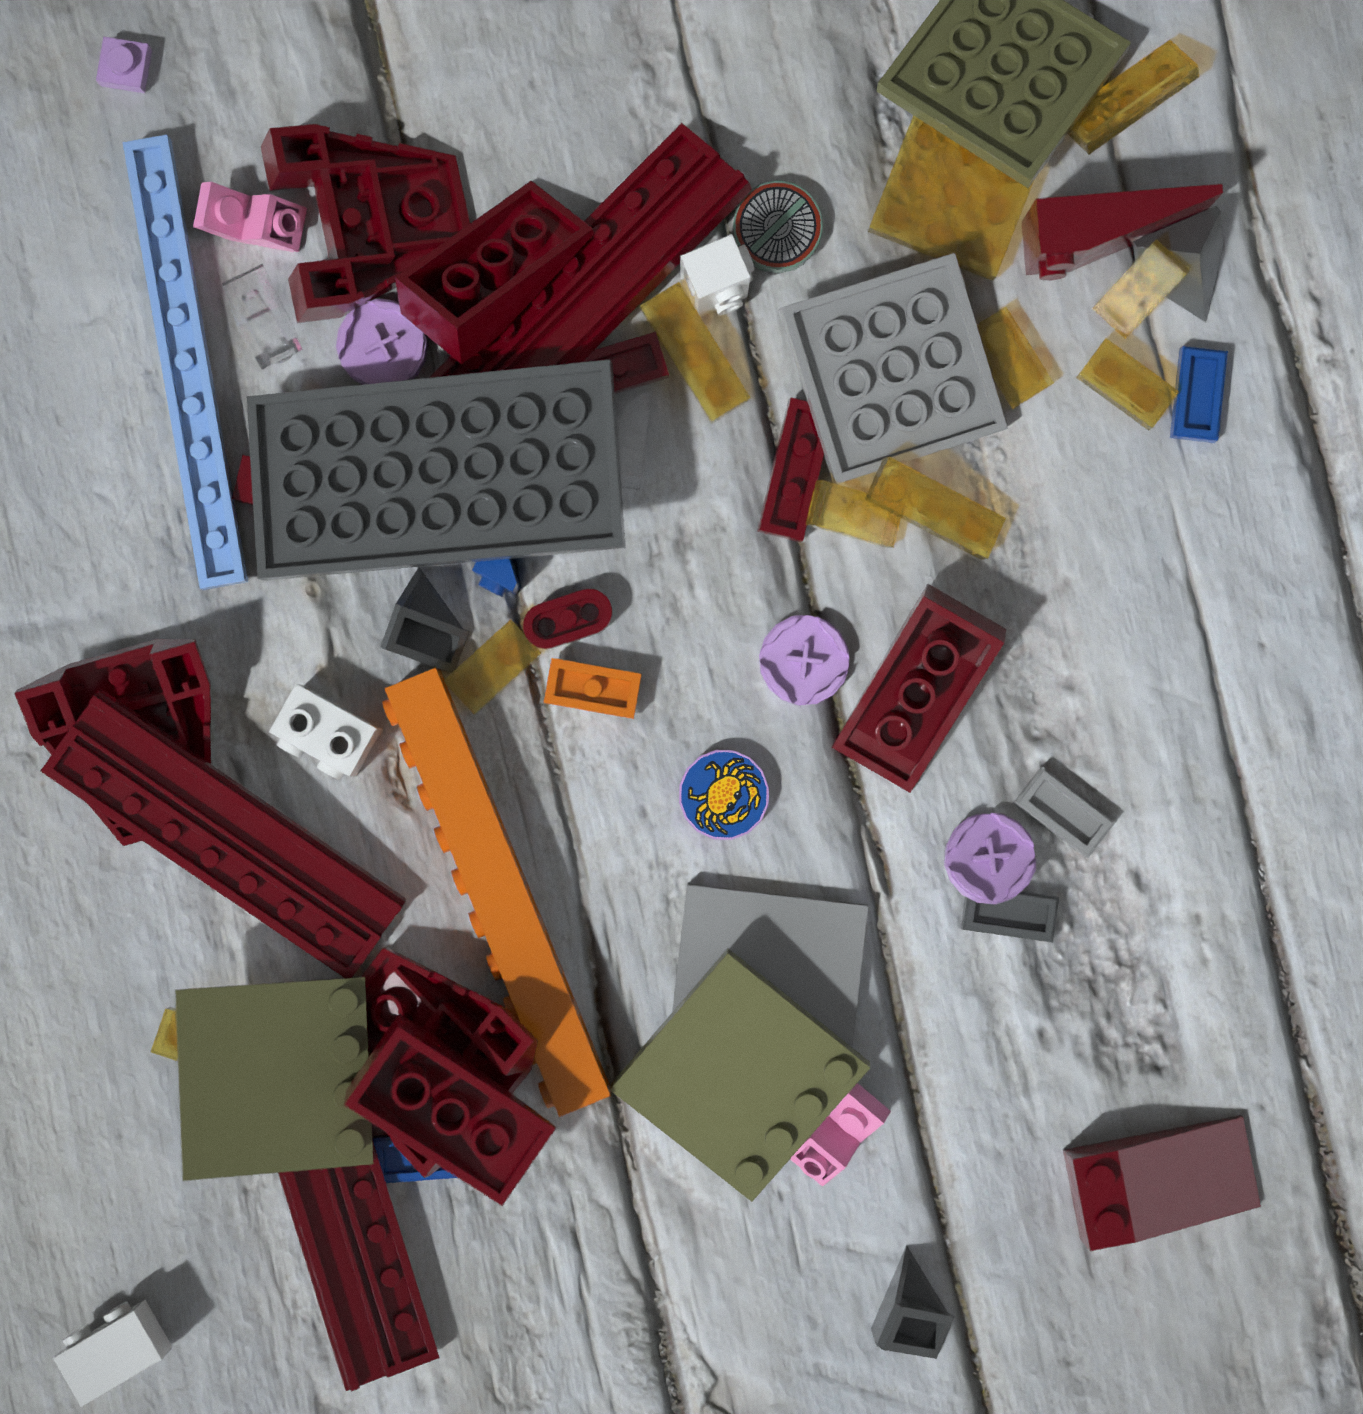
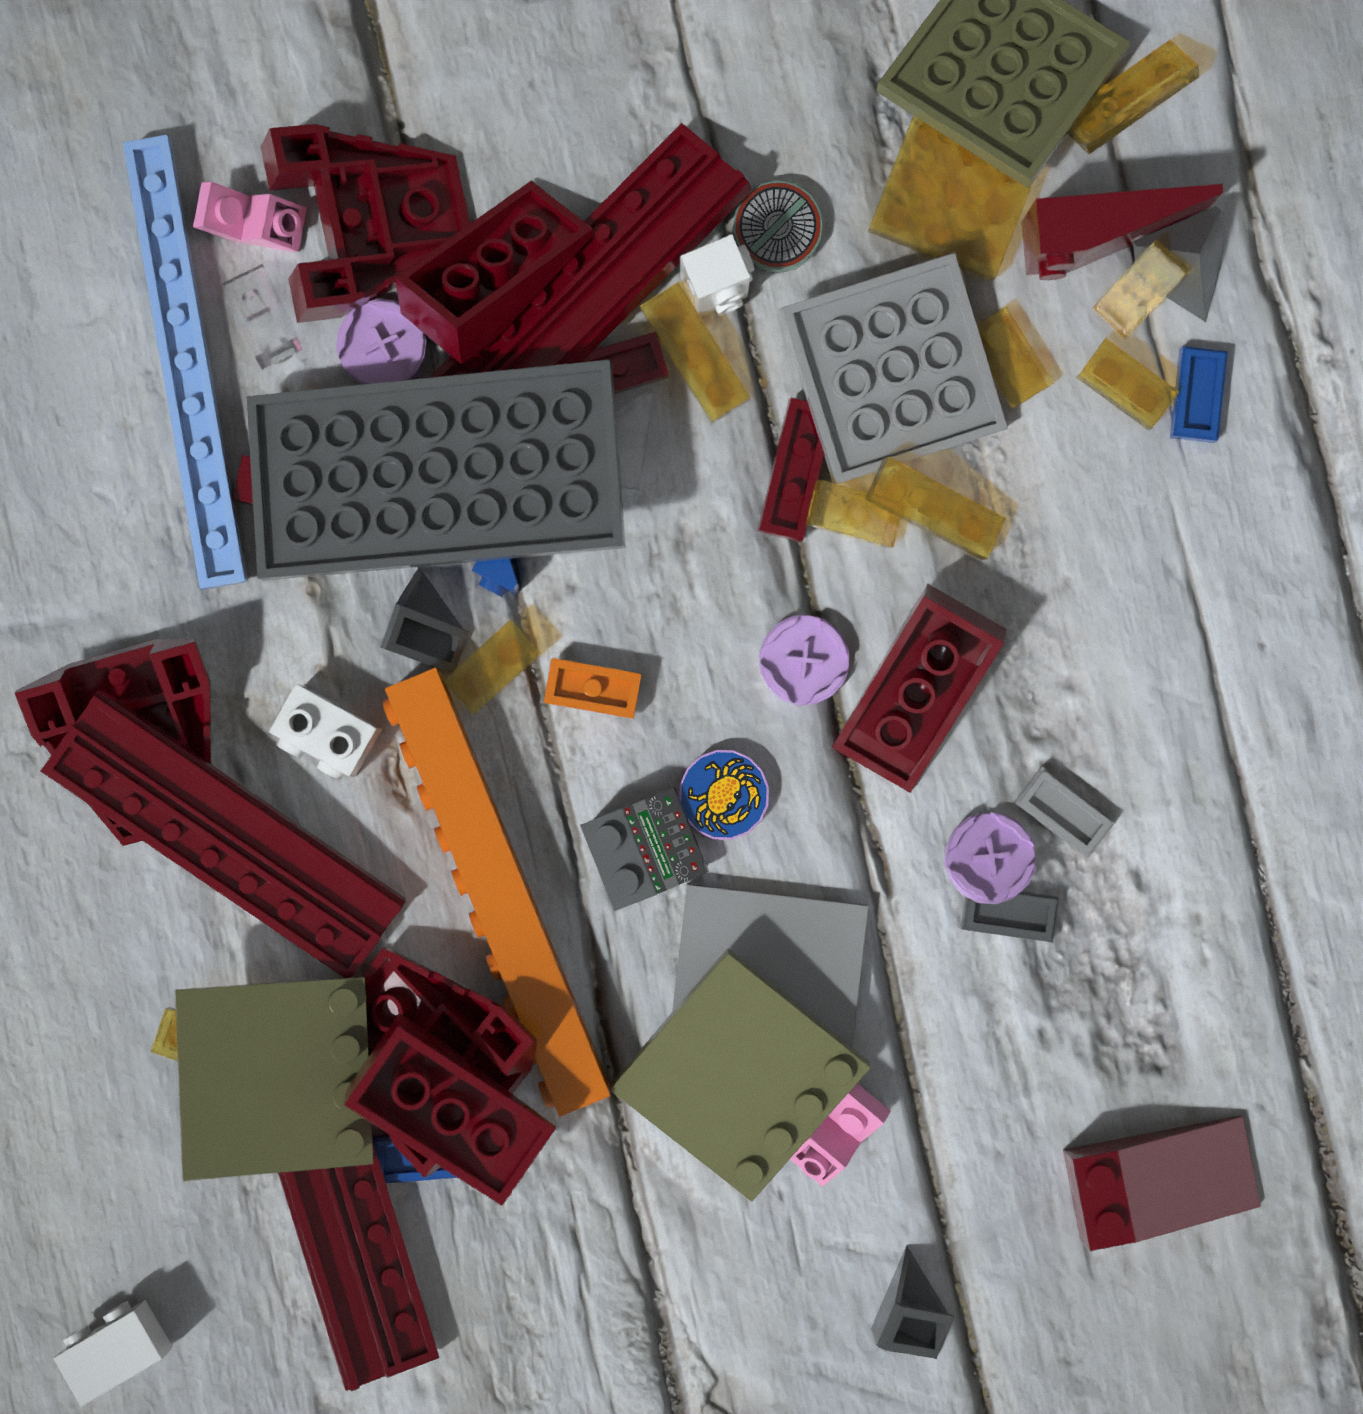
lavender plate [96,36,152,93] -> none
dark red plate [523,589,613,650] -> none
none -> dark grey slope [580,787,709,911]

